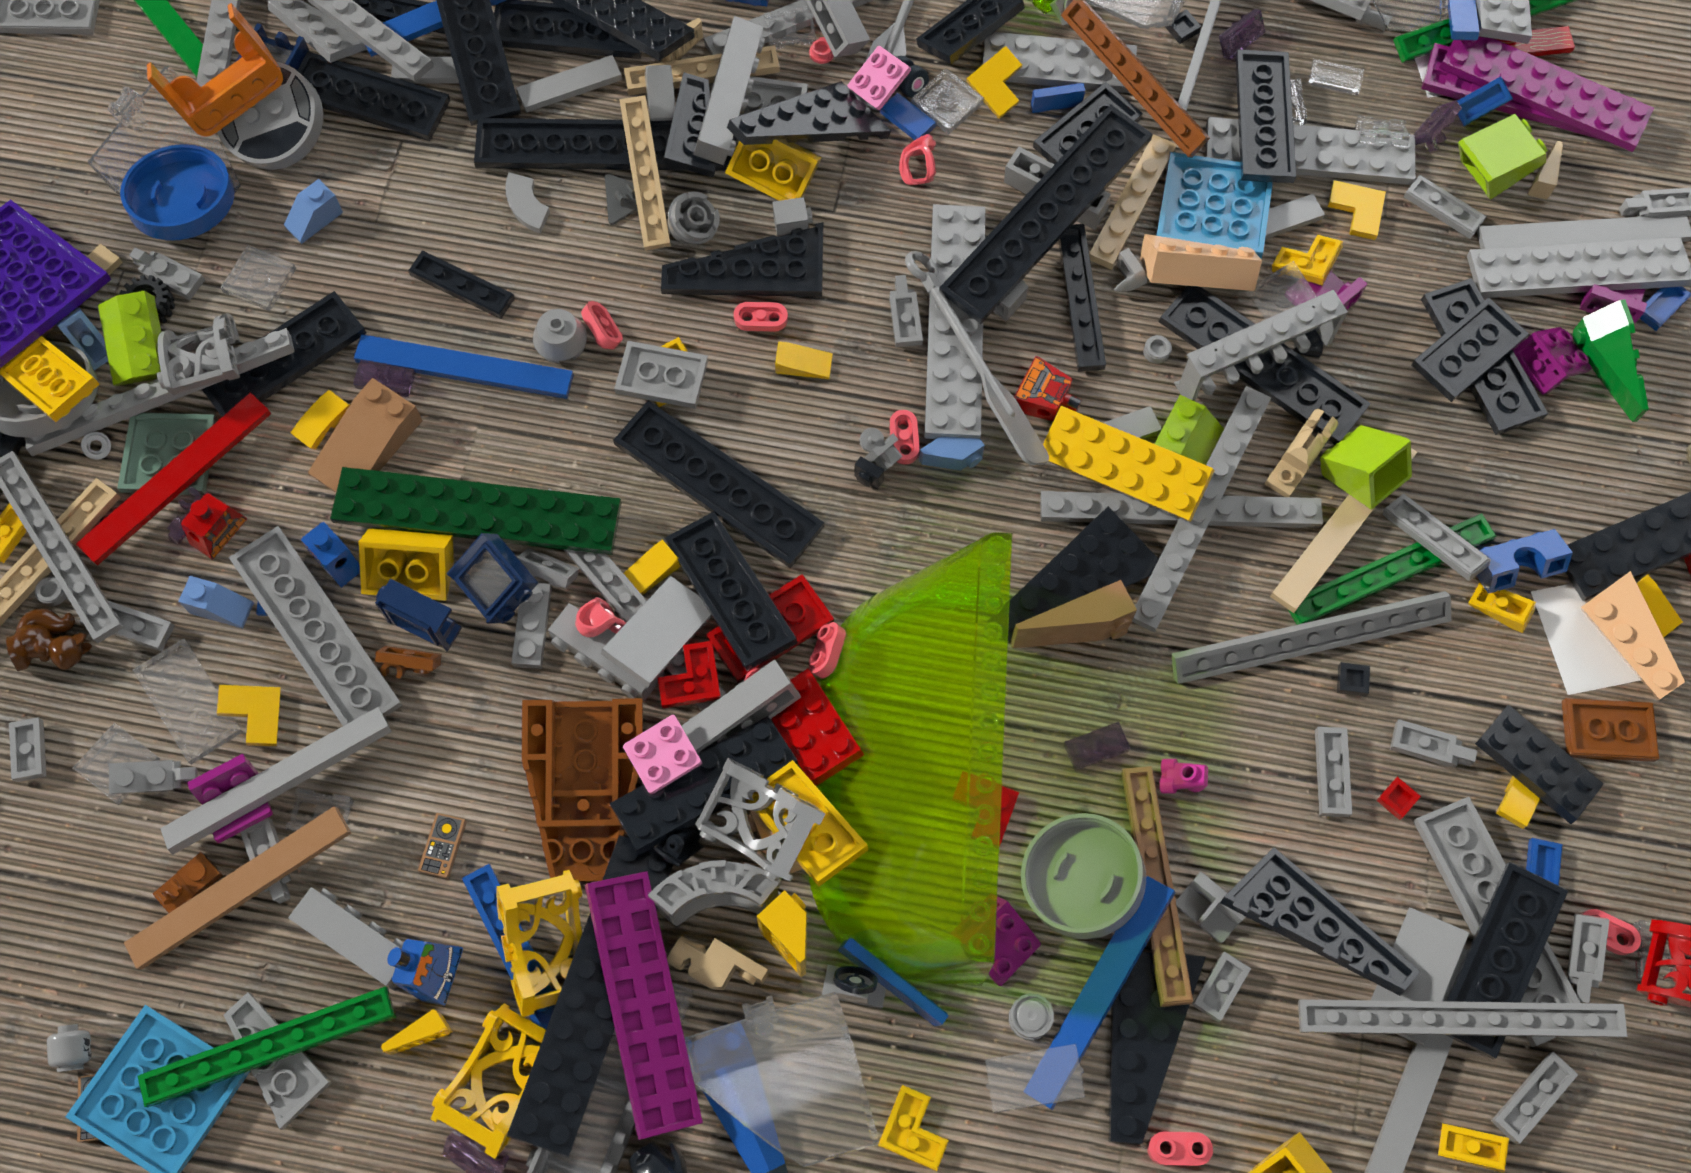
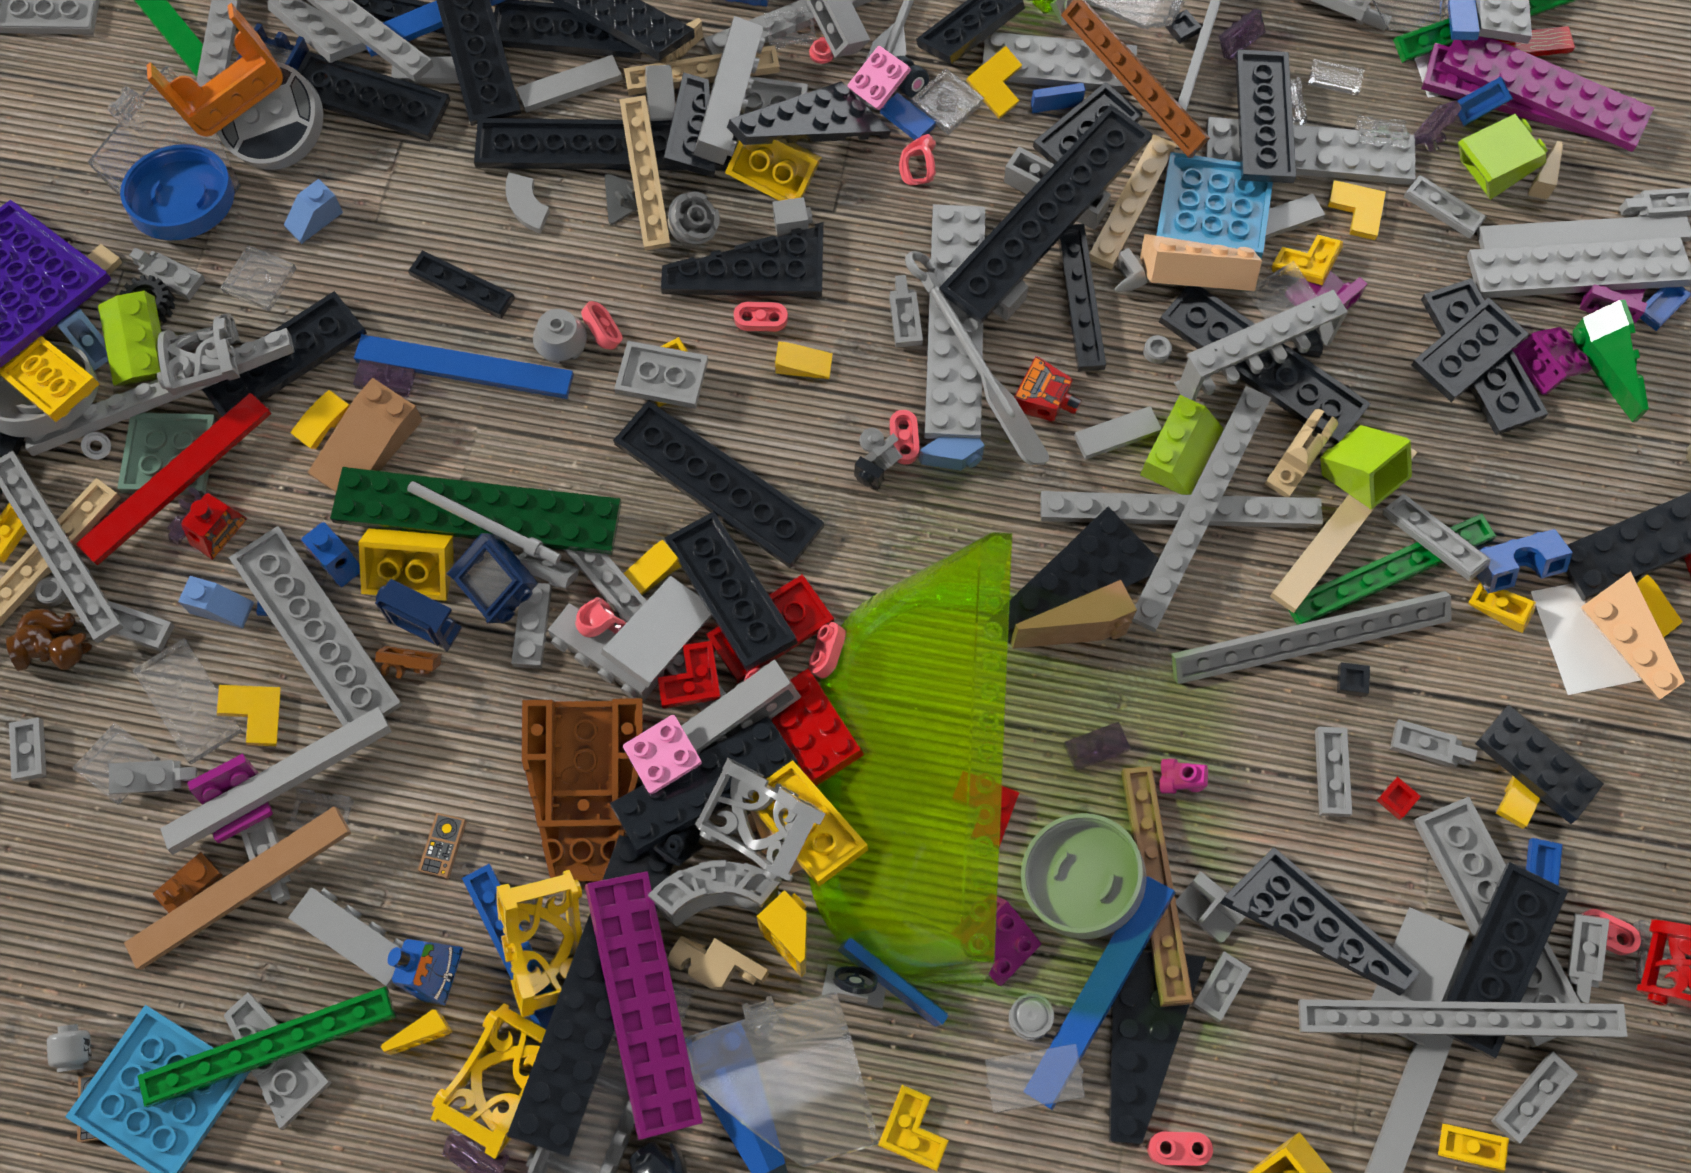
yellow plate [1043,406,1215,522] -> none
dark orange tile [1562,698,1659,762] -> none
none -> light grey bar [407,481,561,565]

